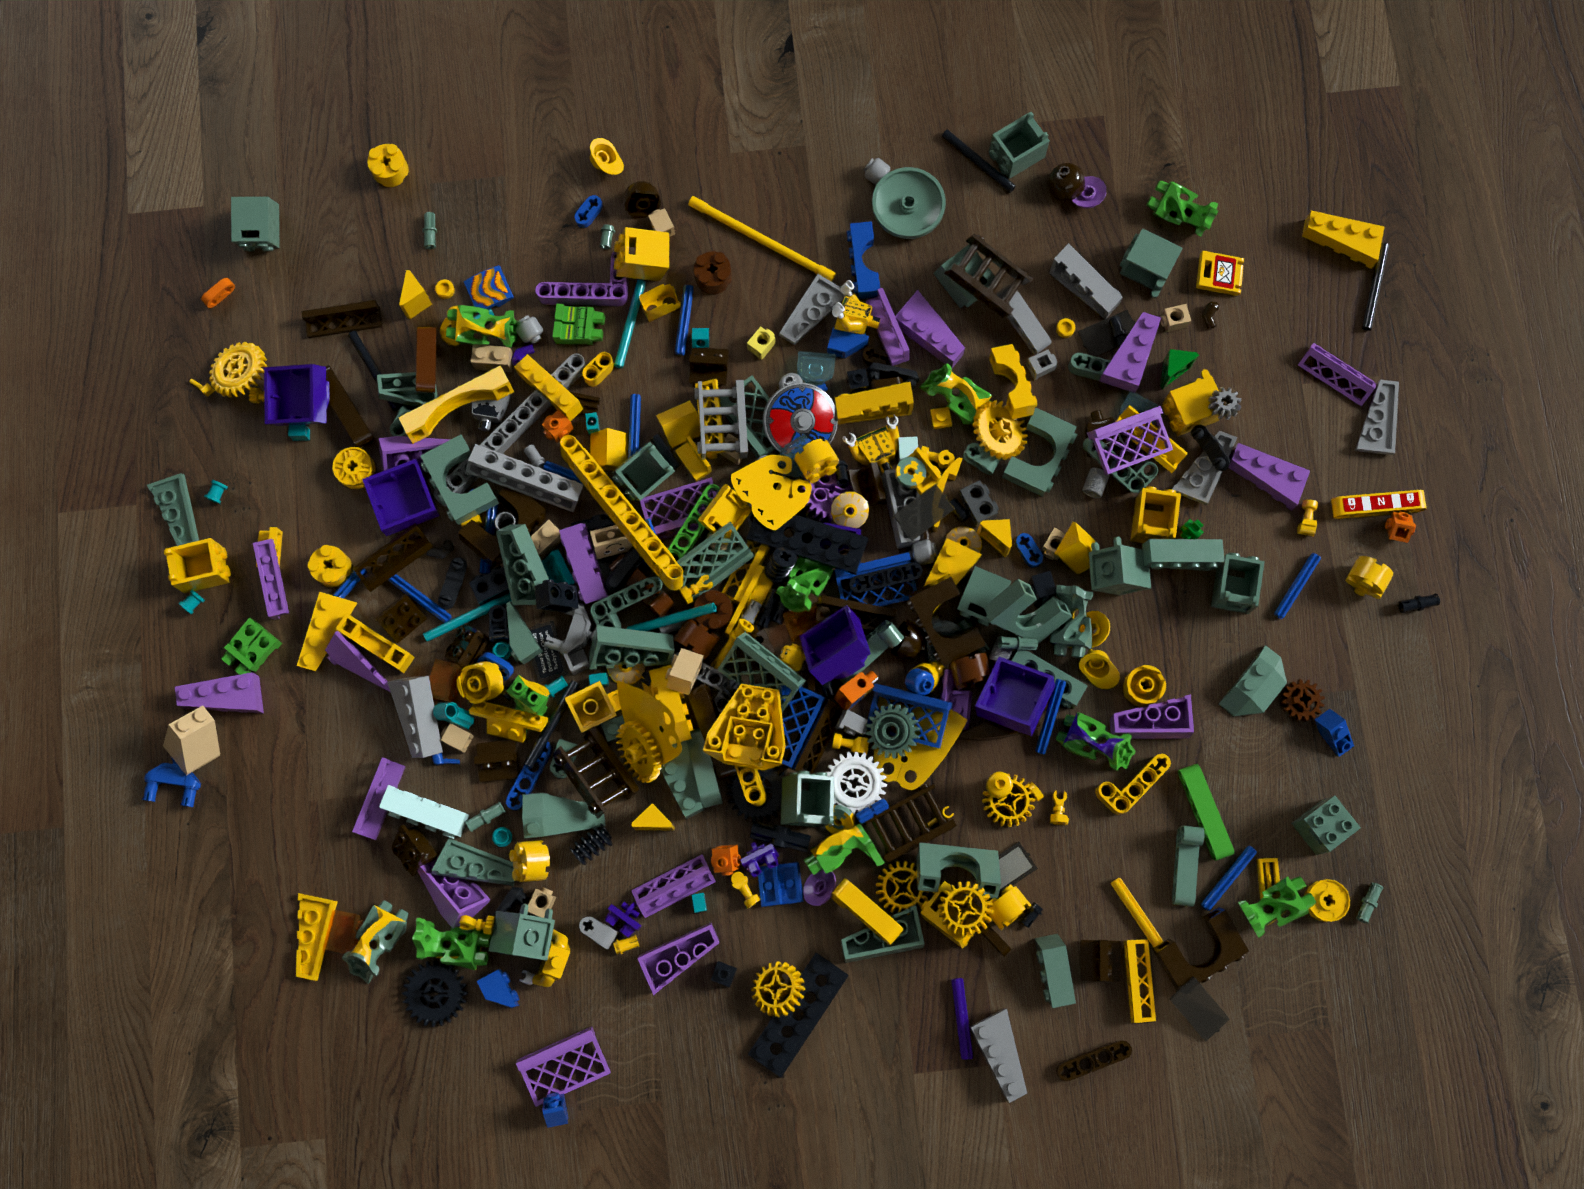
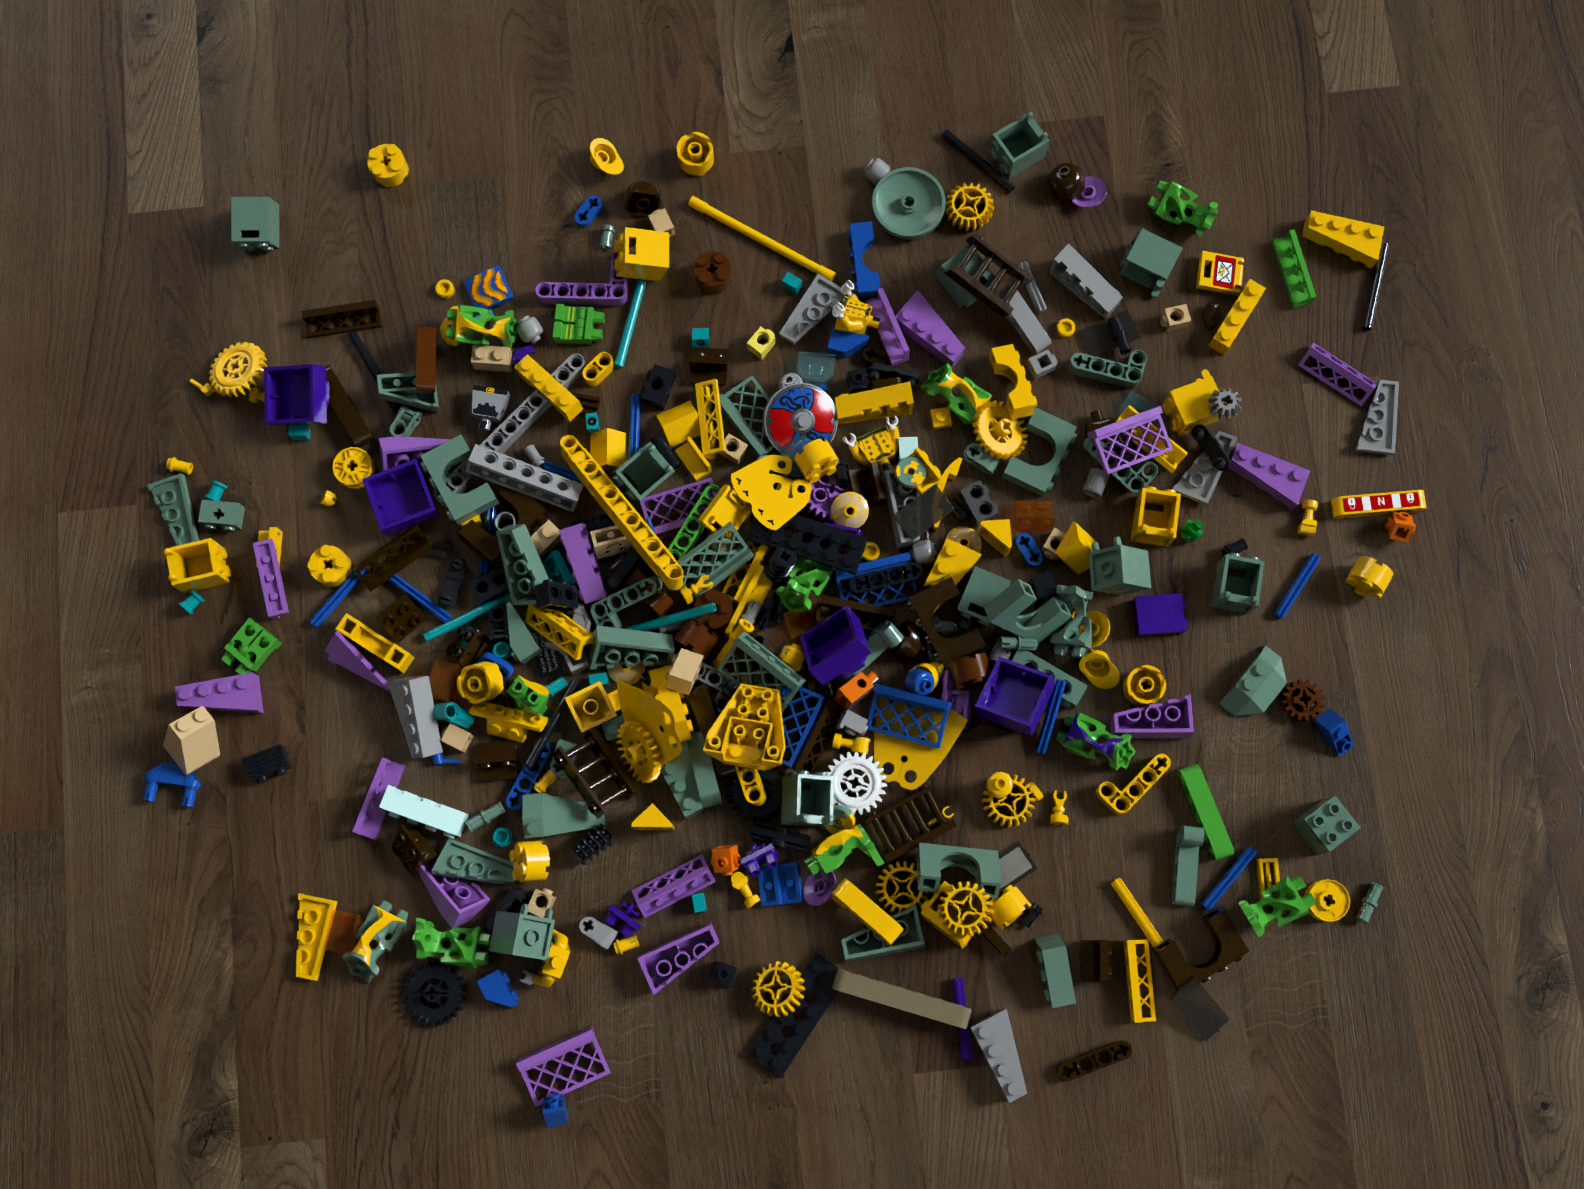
orange beam [201,278,235,308] -> none
yellow wing [297,592,357,671] -> none
yellow arch [398,365,514,444] -> none
yellow slope [399,270,432,319] -> none
sand green axle [422,212,437,249] -> none
yellow piece [459,915,495,935] -> none
orange brick [542,409,574,443] -> none
yellow piece [639,284,681,322] -> none
blue axle [675,285,694,356] -> none
light grey fence [694,380,748,460] -> none
blue piece [856,799,889,824] -> none
sand green gear [866,704,920,759] -> none
yellow leg [921,446,955,469] -> none
medium lavender wedge [1099,312,1161,393] -> none
sand green wedge [1142,539,1225,571] -> none
green slope [1160,349,1199,389] -> none
black pin [1398,593,1440,613] -> none
none -> yellow pin [166,457,193,474]
none -> sand green brick [198,500,245,532]
none -> black brick [243,744,292,784]
none -> yellow hinge [320,490,336,506]
none -> yellow fence [525,605,595,660]
none -> yellow pin [533,770,557,793]
none -> black brick [640,364,676,410]
none -> yellow brick [677,132,714,176]
none -> teal piece [782,272,802,295]
none -> dark tan beam [832,969,972,1029]
none -> yellow tile [862,542,880,562]
none -> yellow gear [945,182,994,232]
none -> clear orange bracket [1014,501,1055,530]
none -> light grey axle [1018,261,1047,313]
none -> dark purple panel [1132,593,1188,638]
none -> yellow arch [1208,279,1266,355]
none -> black pin [1222,538,1248,556]
none -> bright green fence [1271,229,1316,309]

